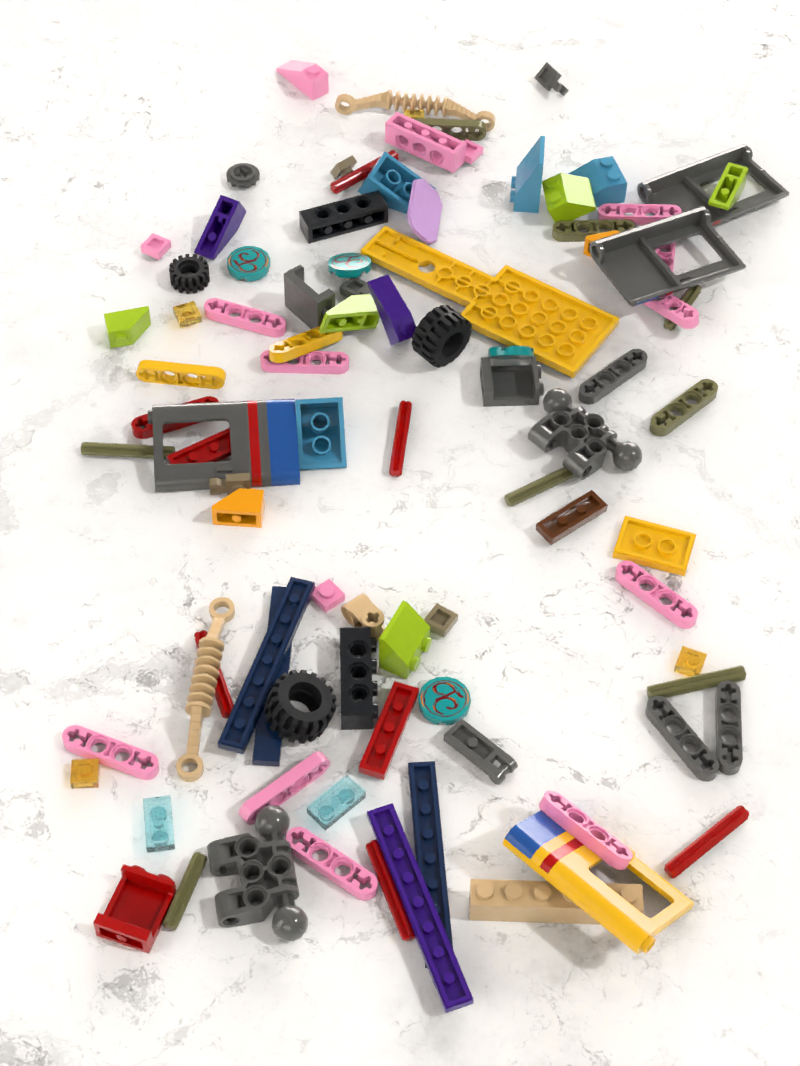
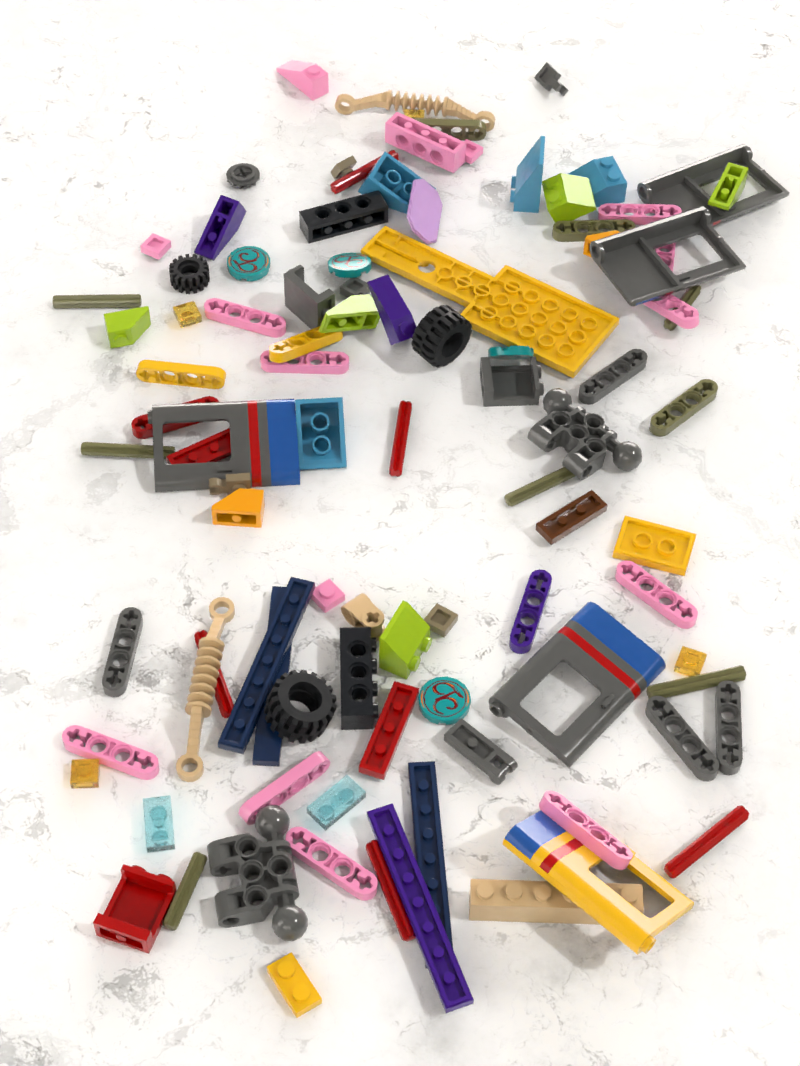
none -> olive axle [52,294,142,309]
none -> dark grey beam [102,607,143,697]
none -> yellow plate [266,952,322,1018]
none -> dark grey piece [489,602,666,768]
none -> dark purple beam [509,569,552,654]

